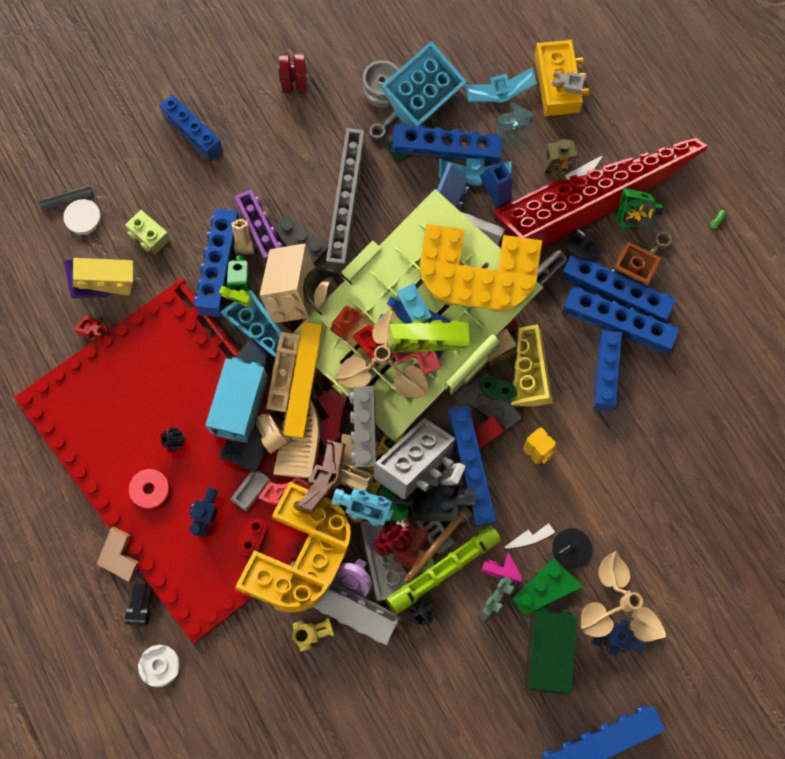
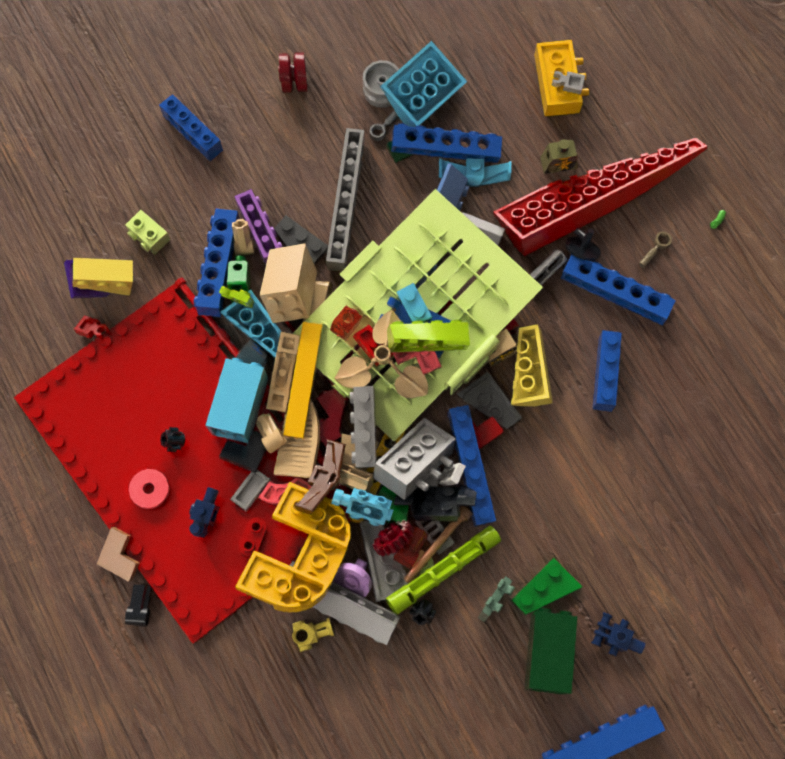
dark grey axle [39,186,94,210] -> none
white tile [64,199,101,235] -> none
white tile [138,645,180,687] -> none
black piece [303,266,353,316] -> none
yellow plate [420,224,542,312] -> none
medium azure plate [464,67,537,103] -> none
blue slope [479,161,512,207] -> none
dark green plate [479,376,518,403] -> none
dark pink slope [480,553,522,584] -> none
clear light blue slope [496,102,534,132] -> none
white sticker [504,524,555,548] -> none
yellow brick [523,427,556,465] -> none
black shield [552,528,592,568] -> none
blue brick [562,286,679,355] -> none
white sticker [565,156,602,180] -> none
tan plant [581,551,666,642] -> none
dark orange slope [613,242,661,286] -> none
torso [616,188,663,228] -> none

